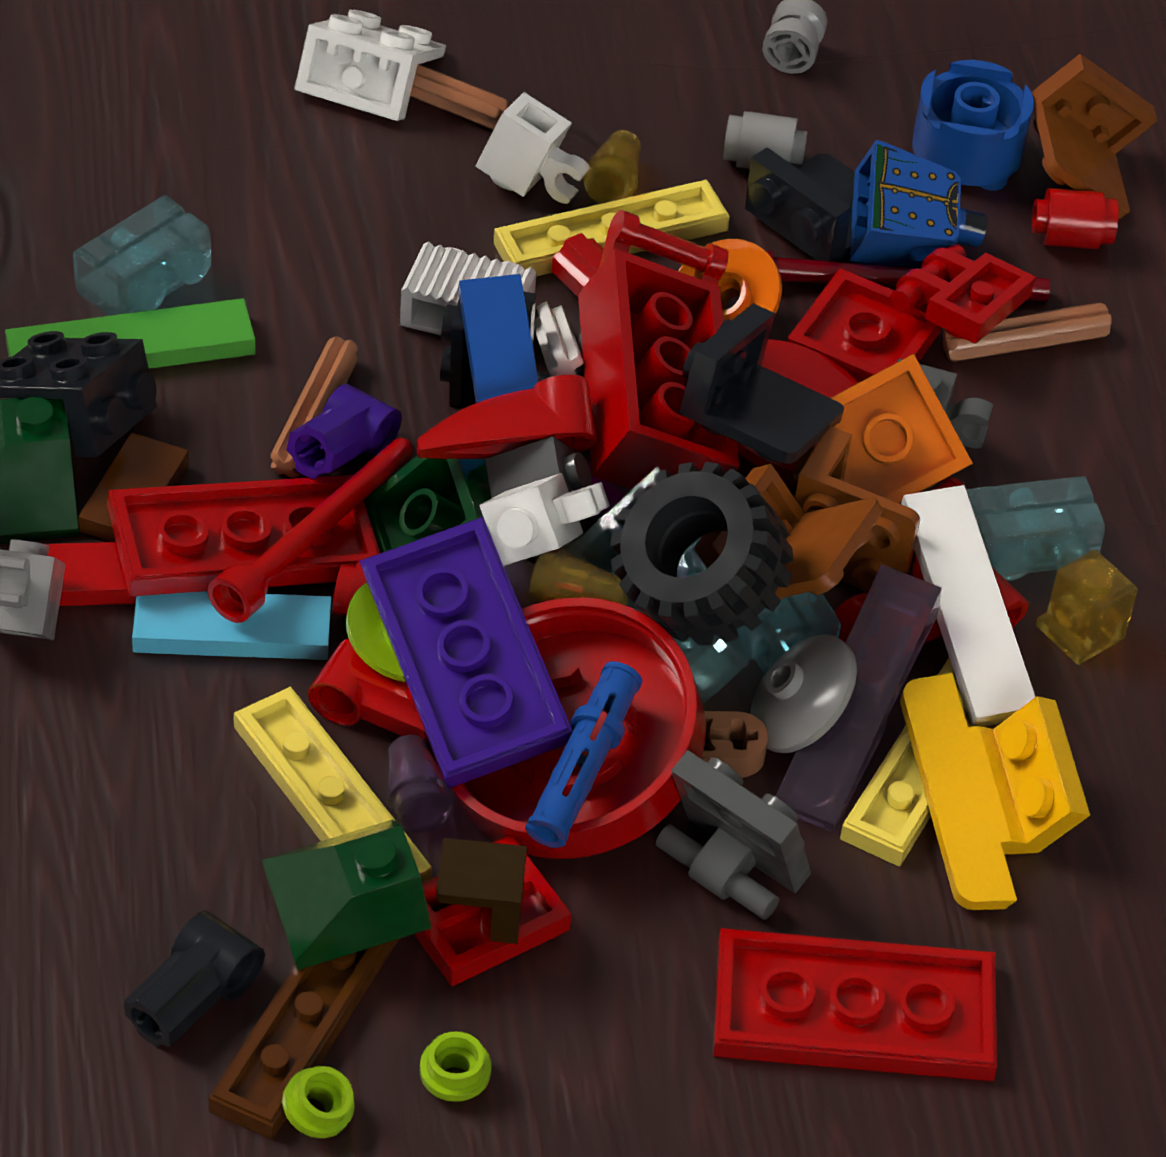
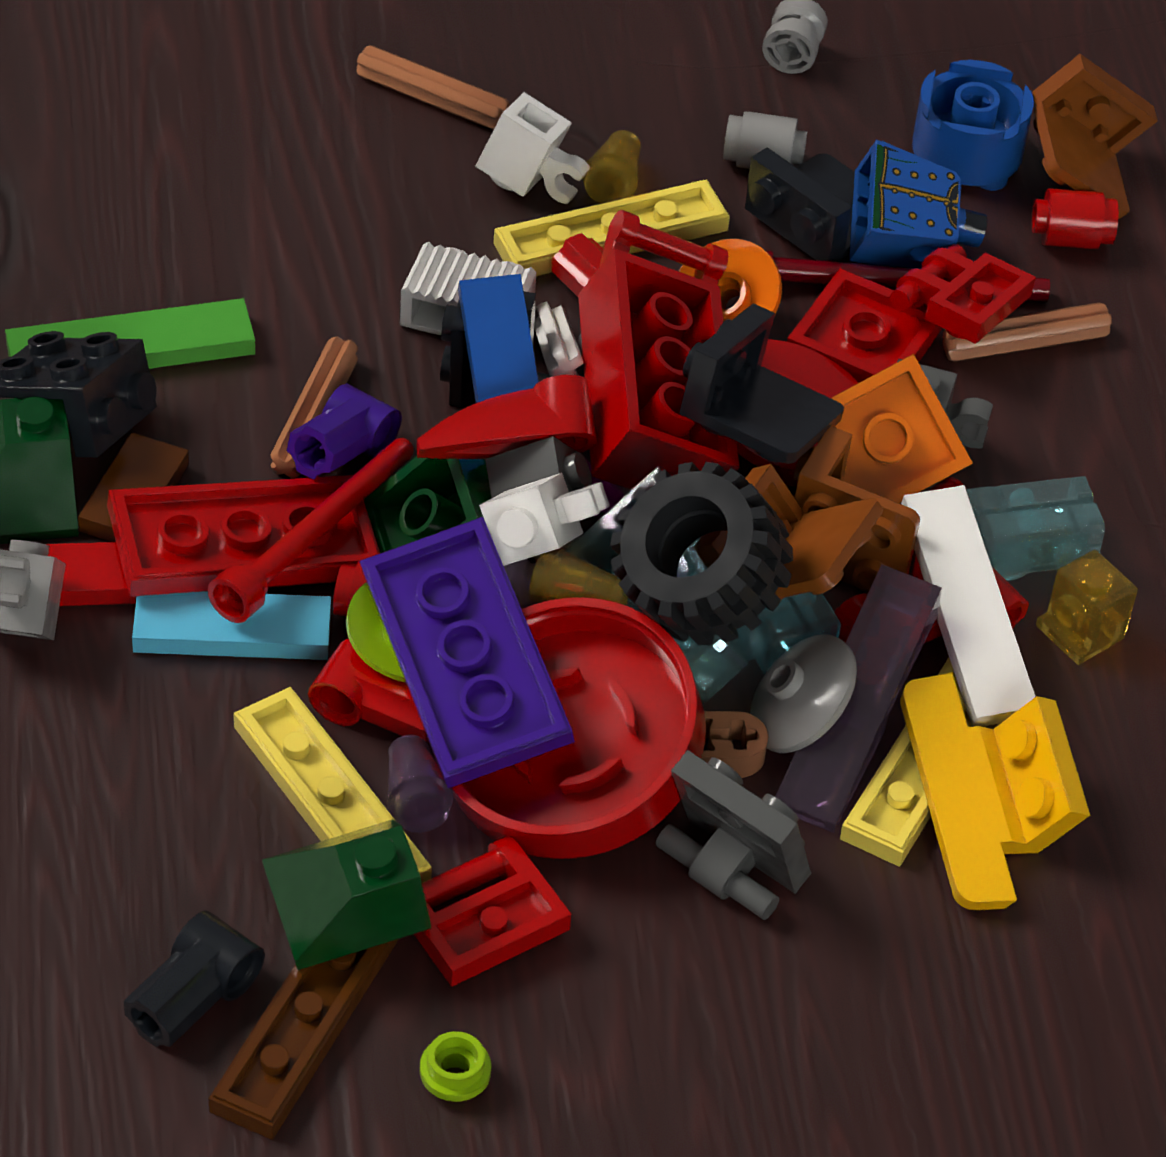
clear light blue brick [73,195,211,316] -> none
lime plate [282,1066,354,1138] -> none
white bracket [294,10,446,121] -> none
dark brown panel [436,838,527,944] -> none
blue pin [525,661,643,848] -> none
red tile [713,928,997,1082] -> none

